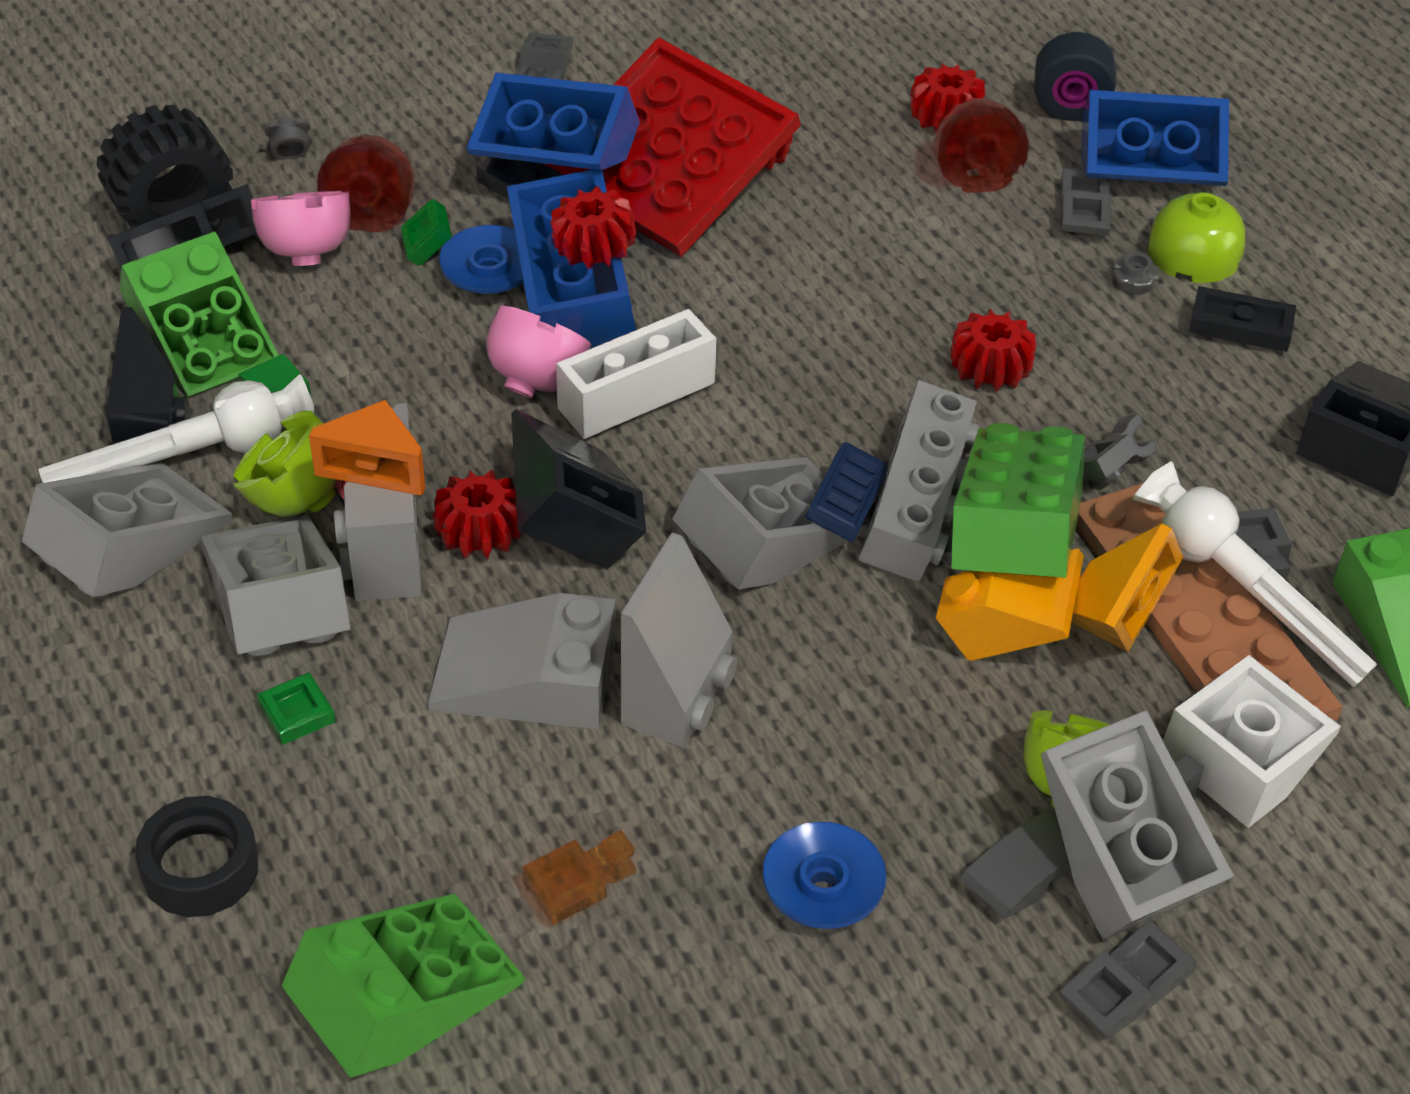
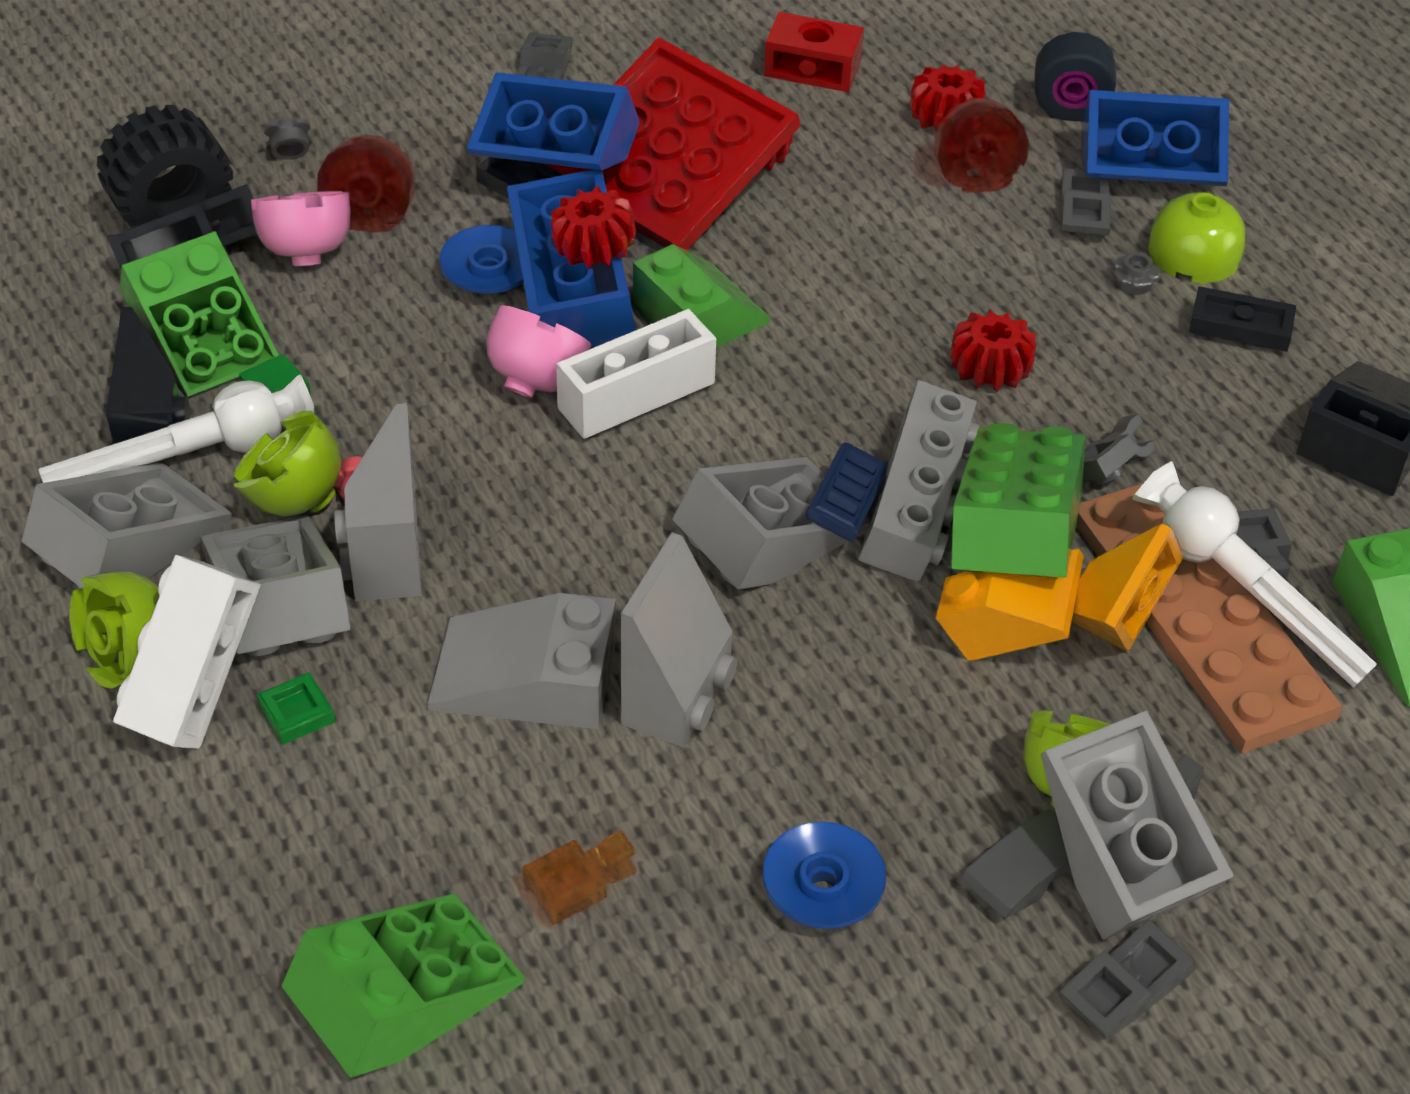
black tyre [135,795,258,917] -> none
orange slope [309,400,425,496] -> none
green tile [401,198,452,266] -> none
red gear [432,469,521,559] -> none
black slope [511,409,646,569] -> none
white slope [1163,655,1341,828] -> none
none -> lime cylinder [69,571,160,689]
none -> white brick [113,555,261,749]
none -> bright green slope [633,244,770,348]
none -> red brick [764,12,864,93]

